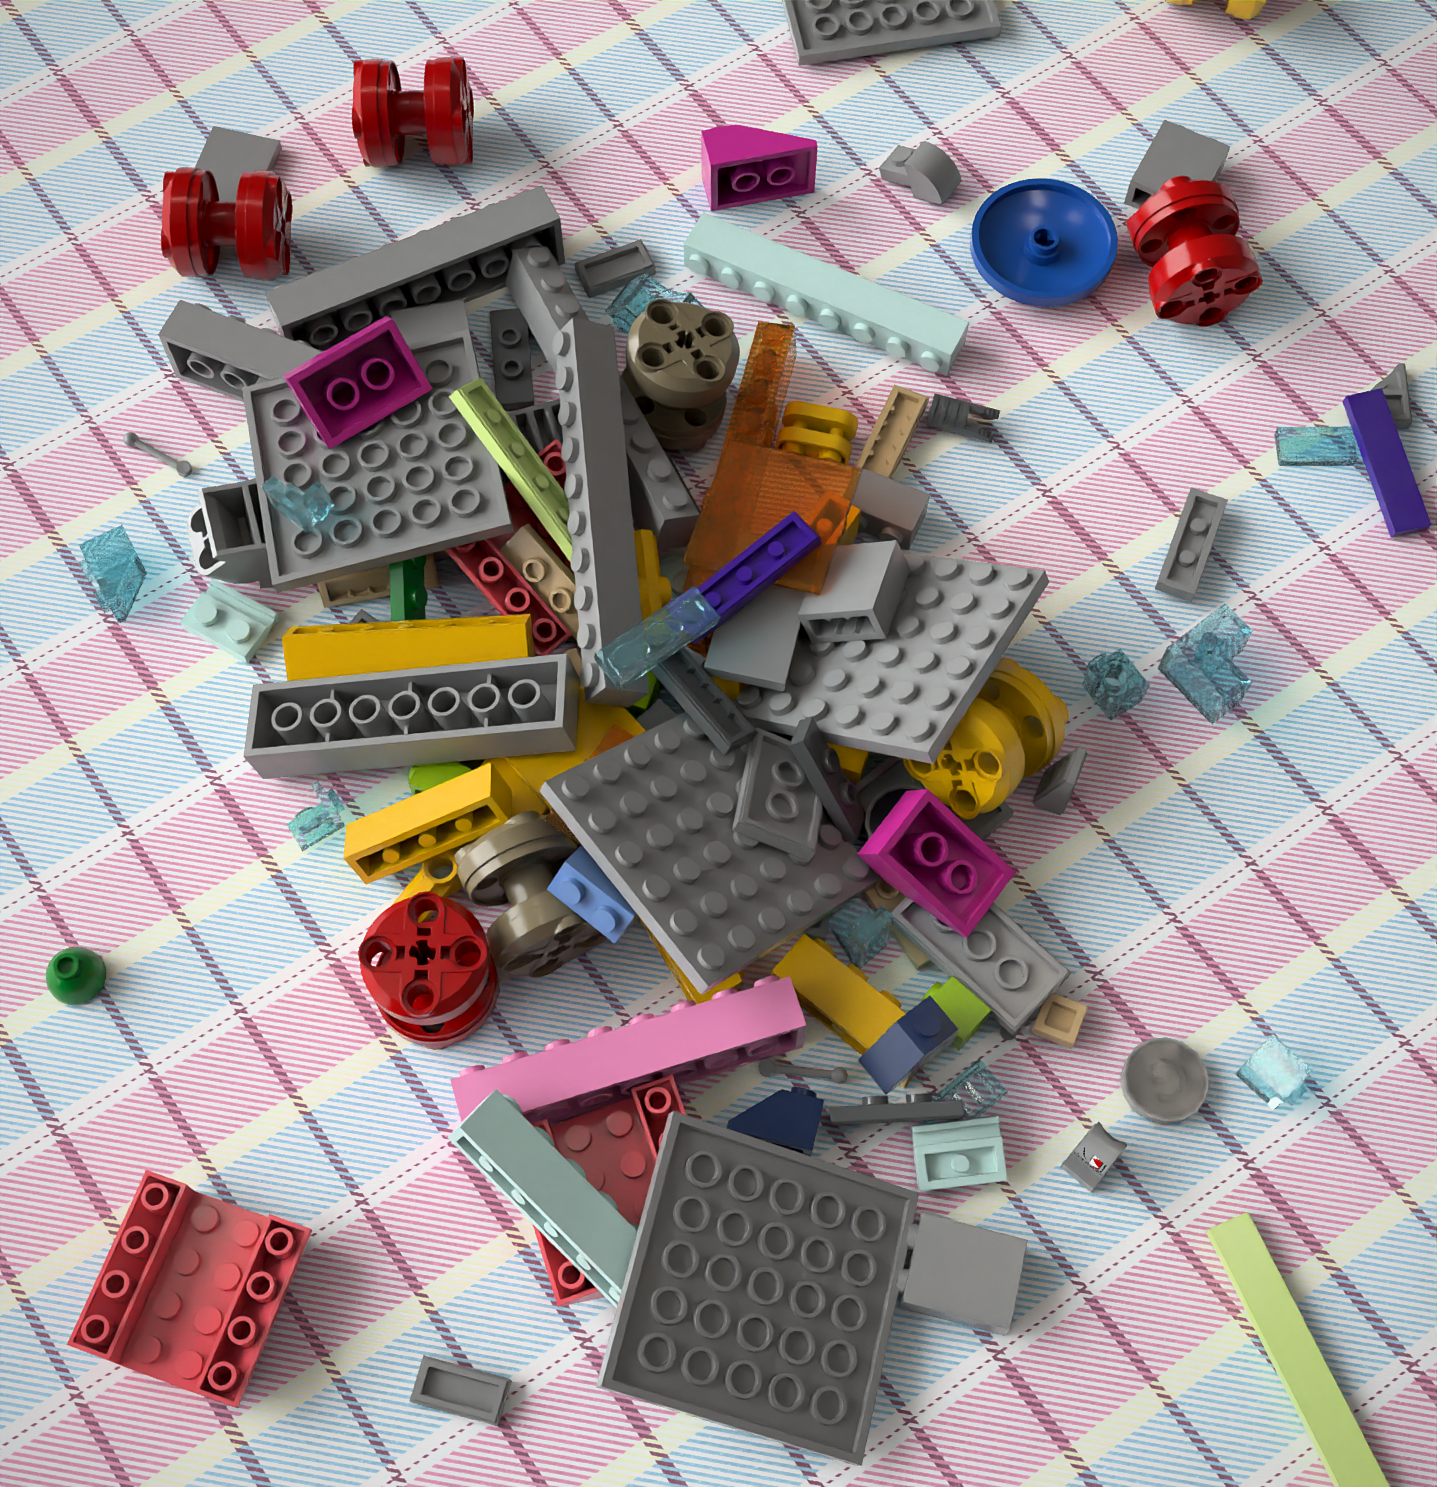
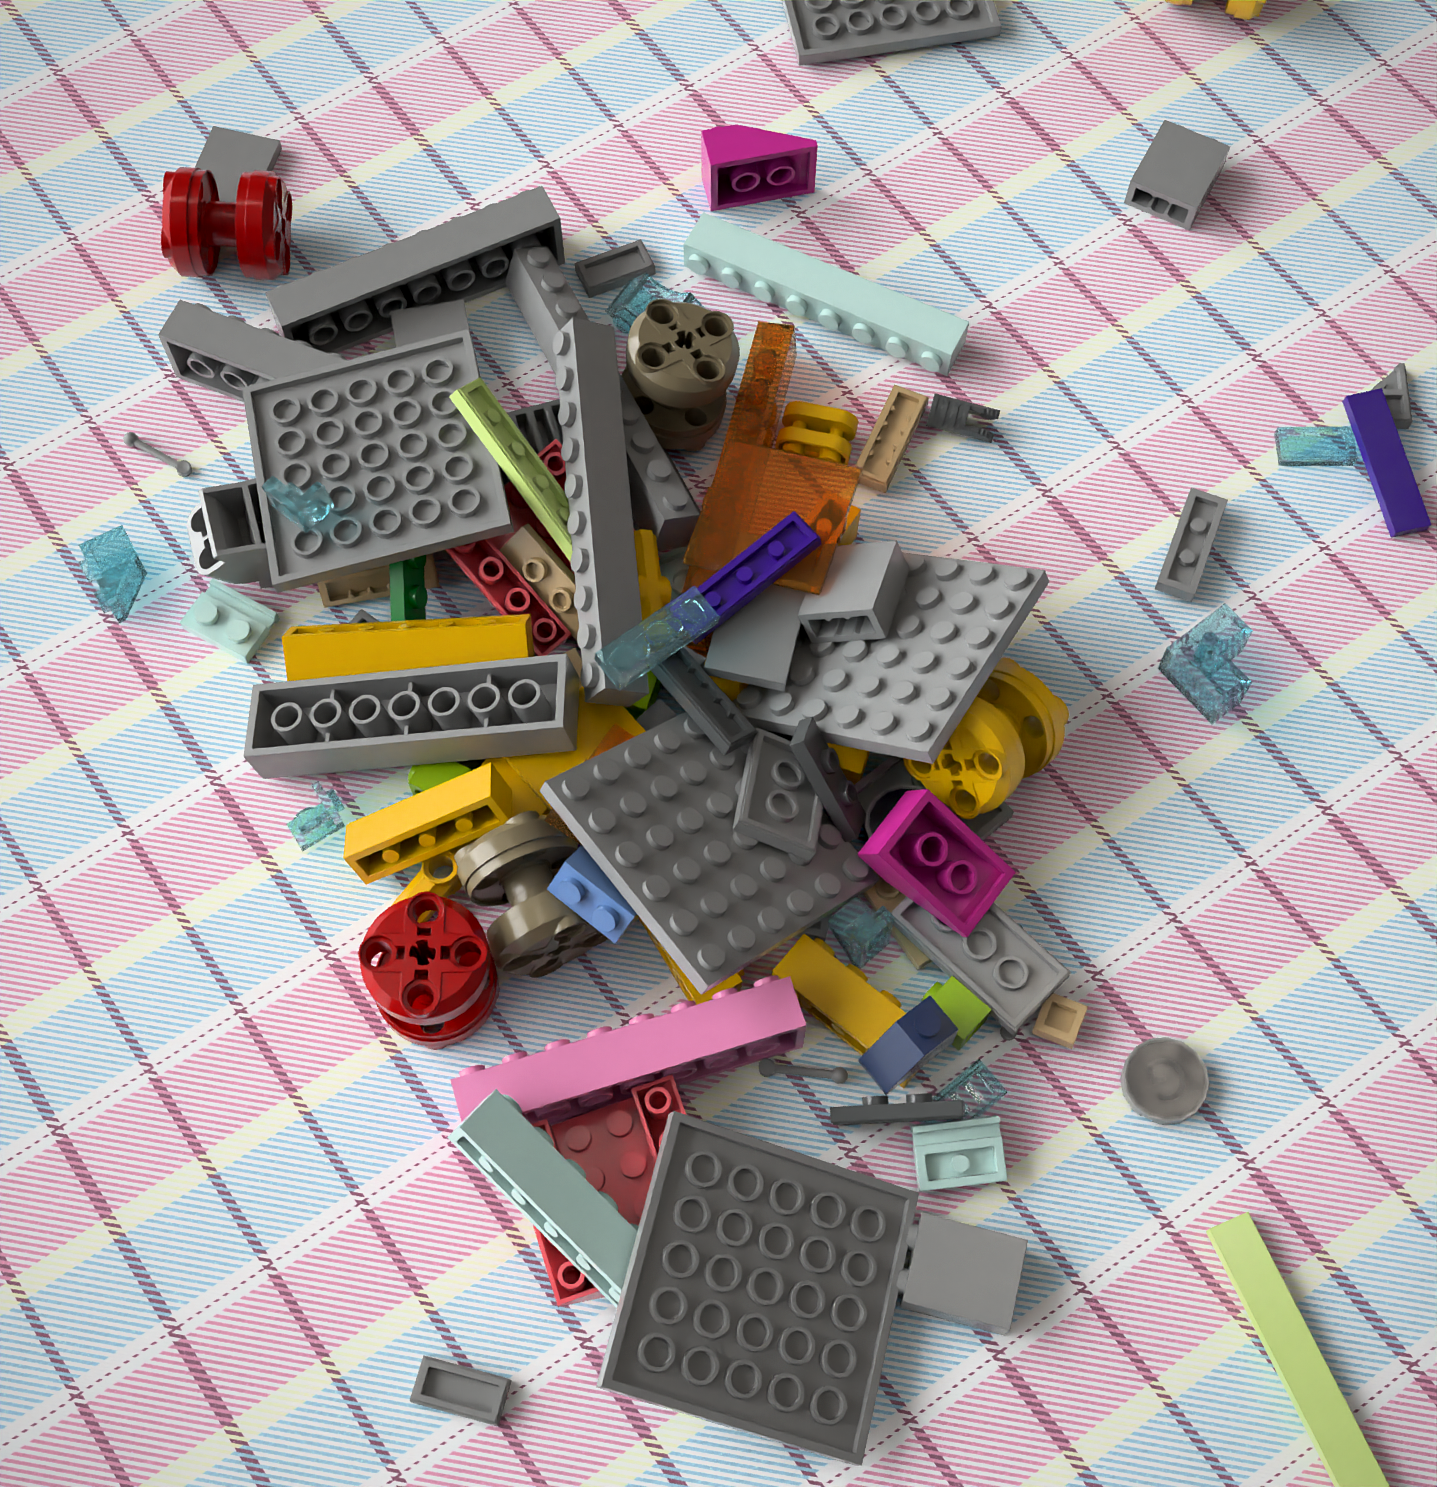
green brick [46,947,106,1005] -> none
coral slope [67,1170,312,1409] -> none
dark pink slope [282,316,433,449] -> none
red wheel [352,57,474,168] -> none
dark grey plate [490,308,535,411] -> none
dark blue slope [727,1087,824,1156] -> none
light grey brick [842,467,930,550] -> none
light grey brick [879,141,962,204] -> none
blue dish [970,178,1118,307] -> none
light grey slope [1033,747,1088,816] -> none
light grey leg [1060,1121,1127,1192] -> none
clear light blue brick [1082,648,1150,721] -> none
red wheel [1126,176,1263,327] -> none
clear light blue brick [1235,1034,1313,1110] -> none

